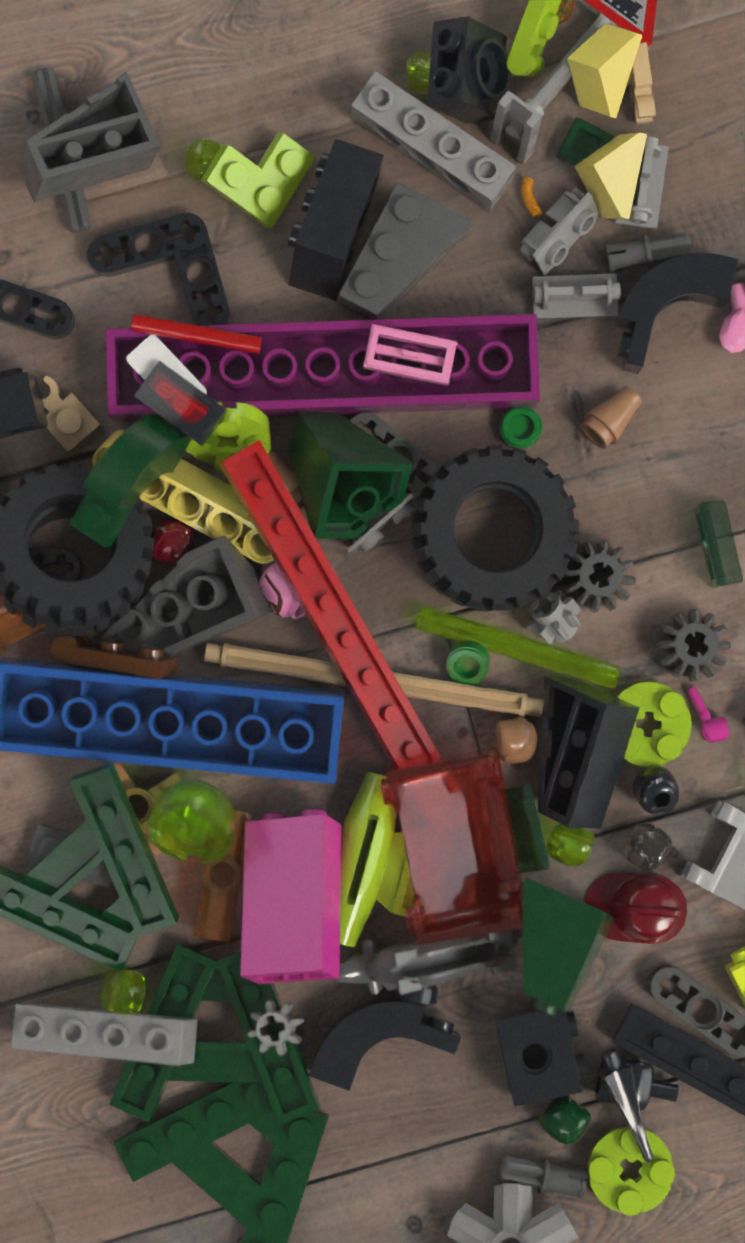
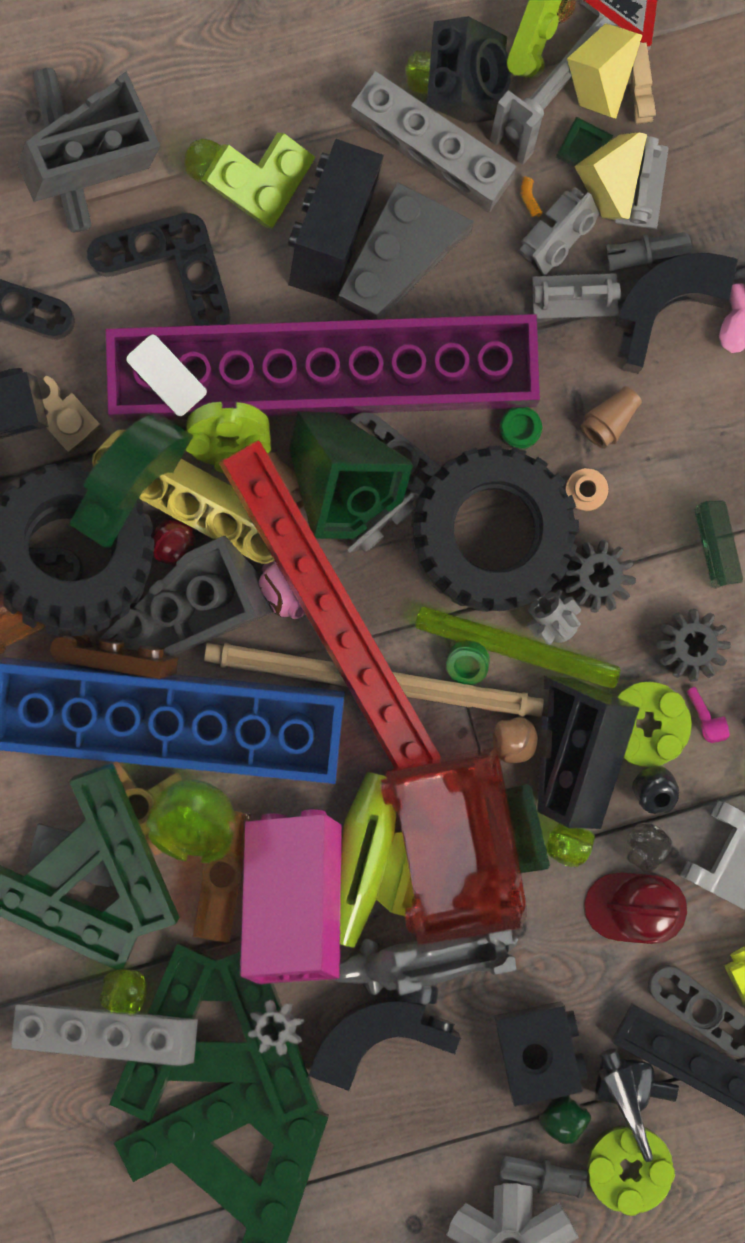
red bar [131,314,262,354] -> none
slope [134,361,228,446] -> none
bright pink tile [363,324,457,386] -> none
dark green slope [522,878,614,1016] -> none
none -> light nougat plate [565,468,608,511]

